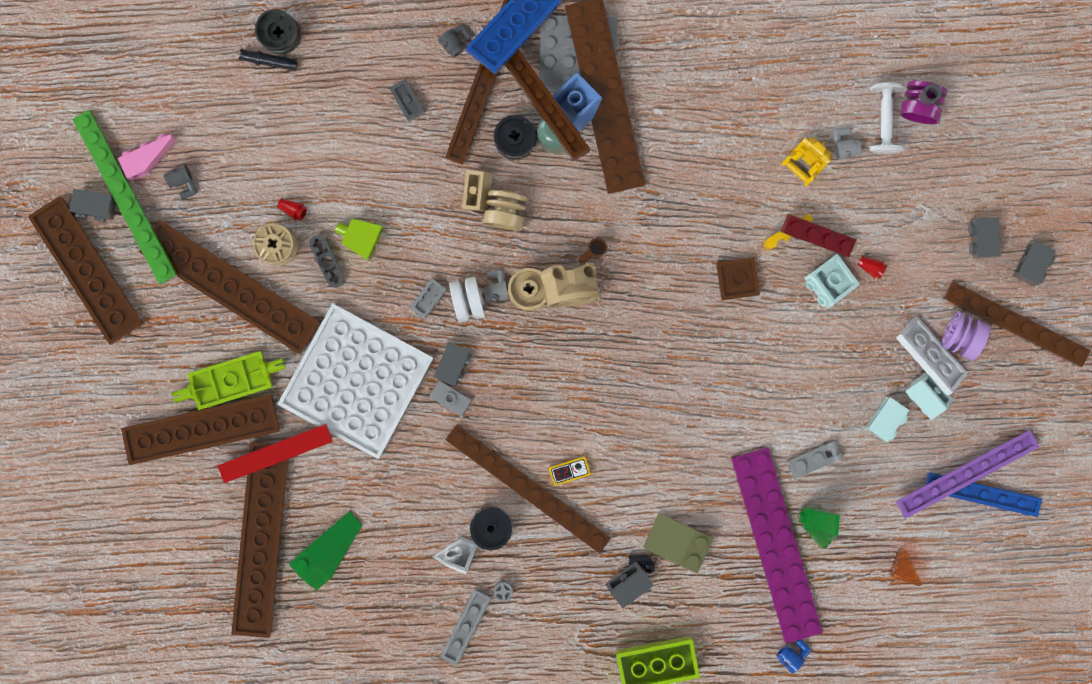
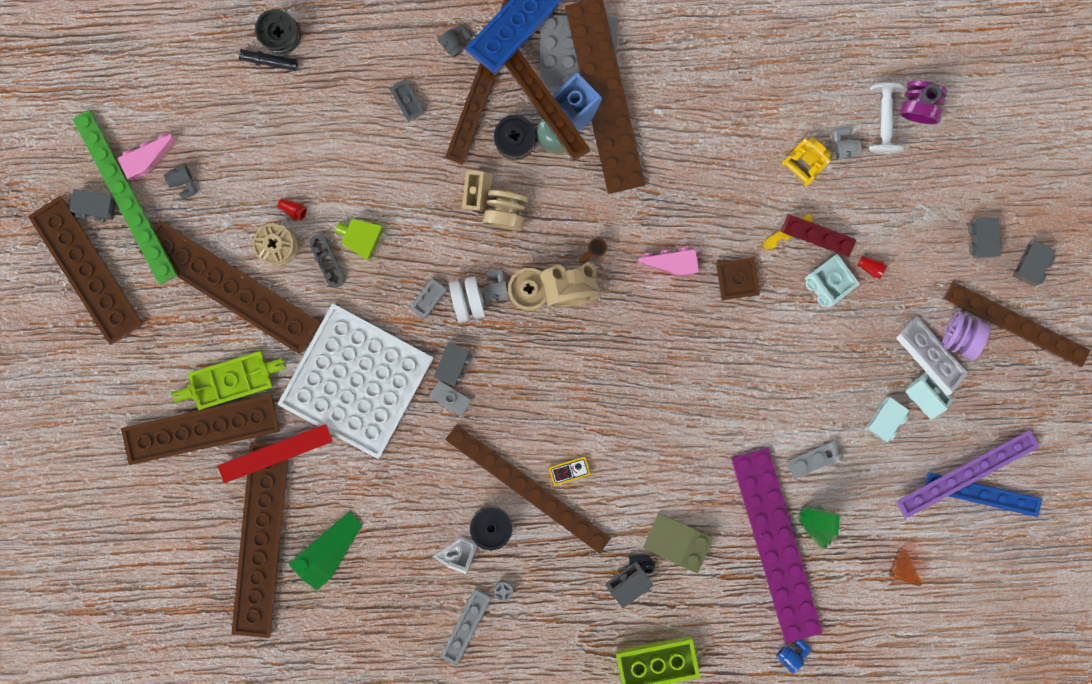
none -> bright pink slope [637,247,699,276]

